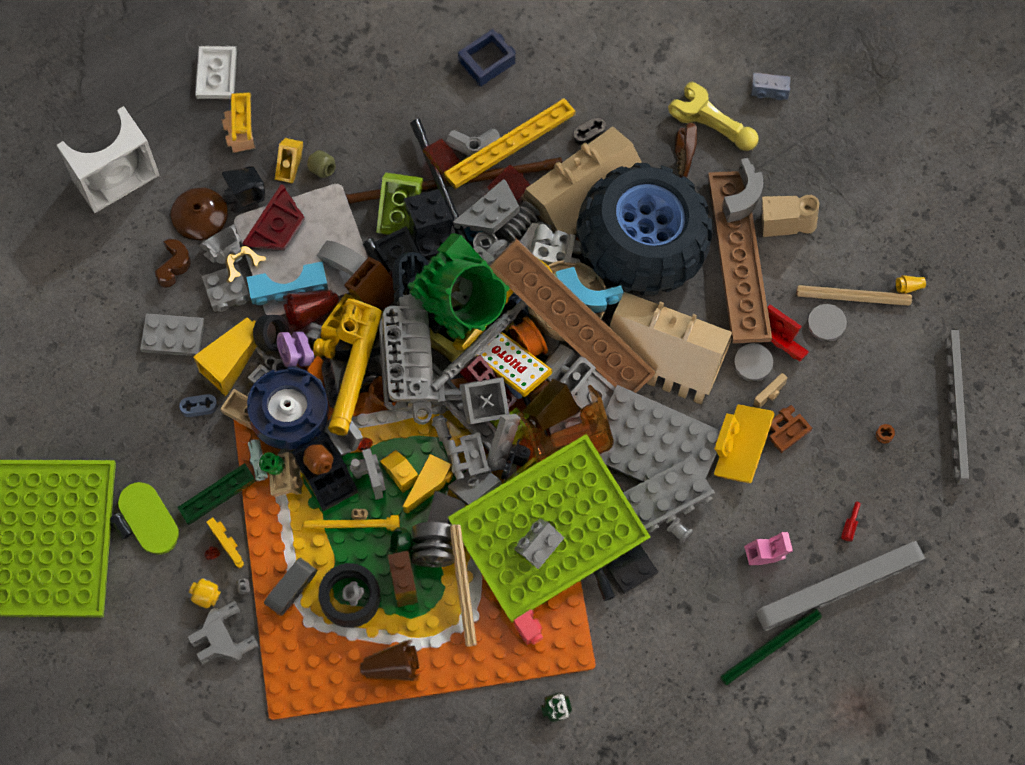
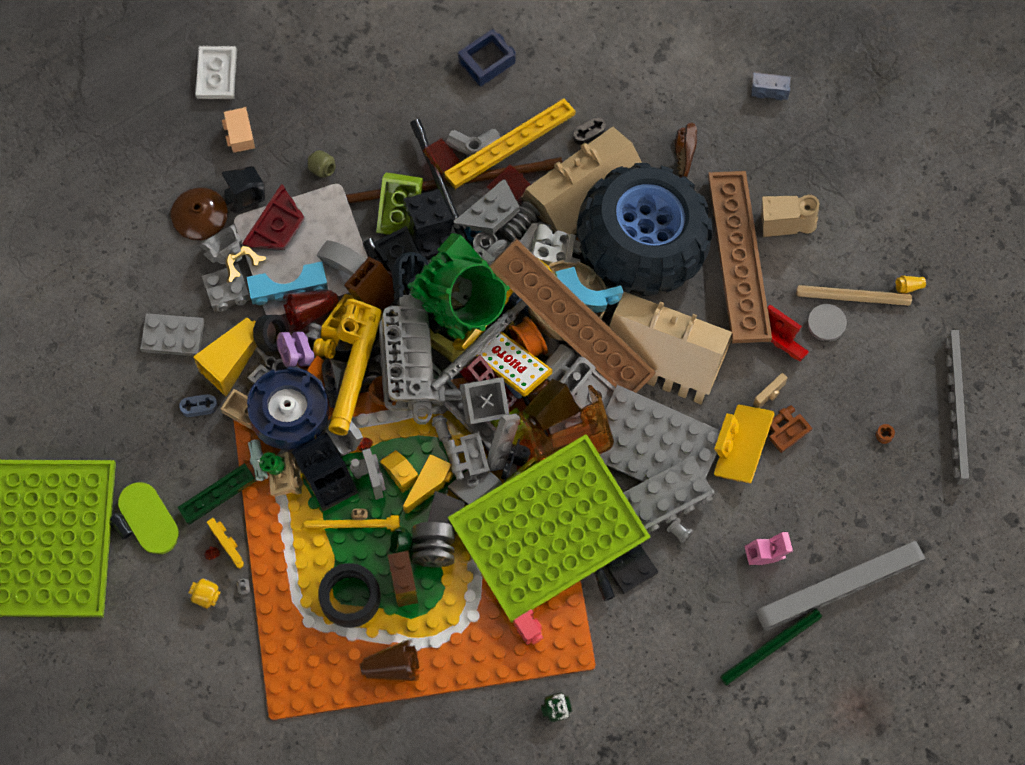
white piece [57,106,160,213] -> none
reddish brown animal [155,239,191,288] -> none
light grey connector [188,600,259,665] -> none
yellow hinge [231,93,252,141] -> none
dark grey beam [264,558,317,616] -> none
yellow slope [275,138,303,184] -> none
dark orange head [303,444,333,475] -> none
light grey plate [343,581,364,606] -> none
tan axle [450,524,477,647] -> none
light grey bracket [515,519,564,569] -> none
light yellow piece [668,82,758,151] -> none
light grey arch [722,158,763,223] -> none
light grey tile [734,343,773,381] -> none
red axle [841,502,861,542] -> none

